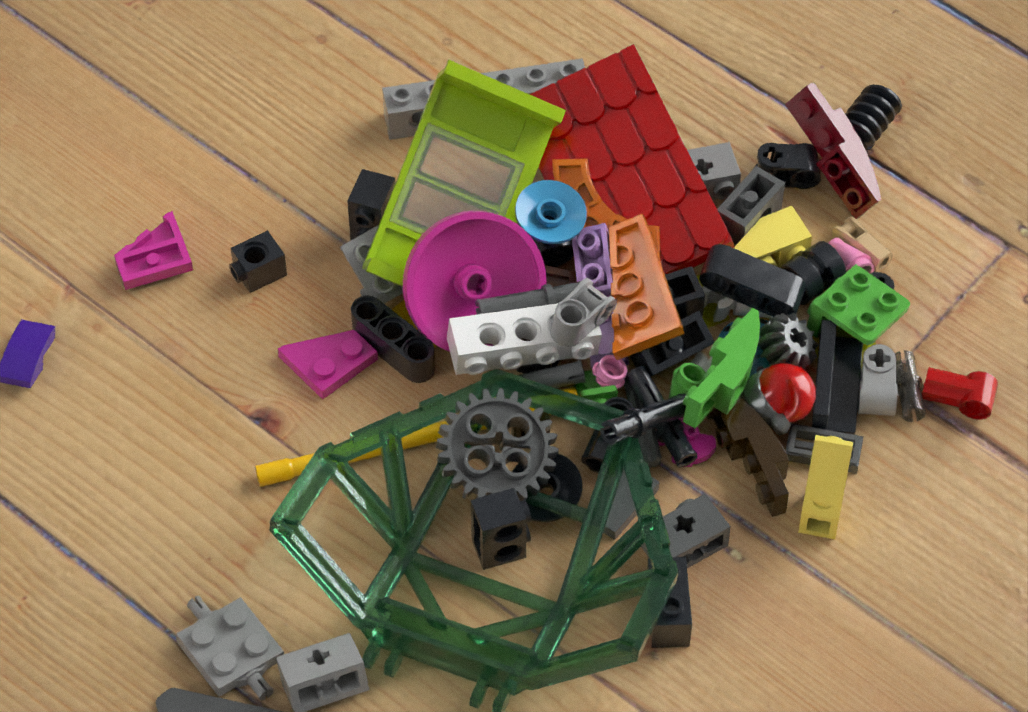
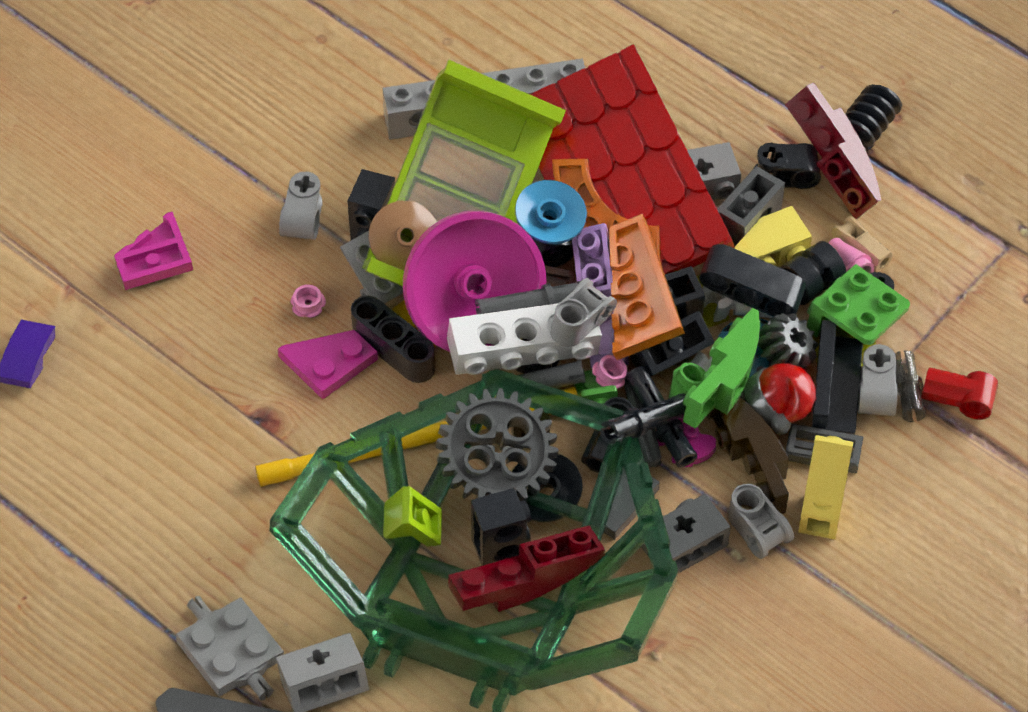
black brick [229,230,287,293] -> none
black brick [646,557,692,648] -> none
none -> light grey piece [279,172,323,240]
none -> bright pink plate [291,285,326,318]
none -> medium nougat dish [368,201,436,271]
none -> lime slope [383,486,442,547]
none -> dark red slope [448,525,605,612]
none -> light grey piece [728,484,794,559]

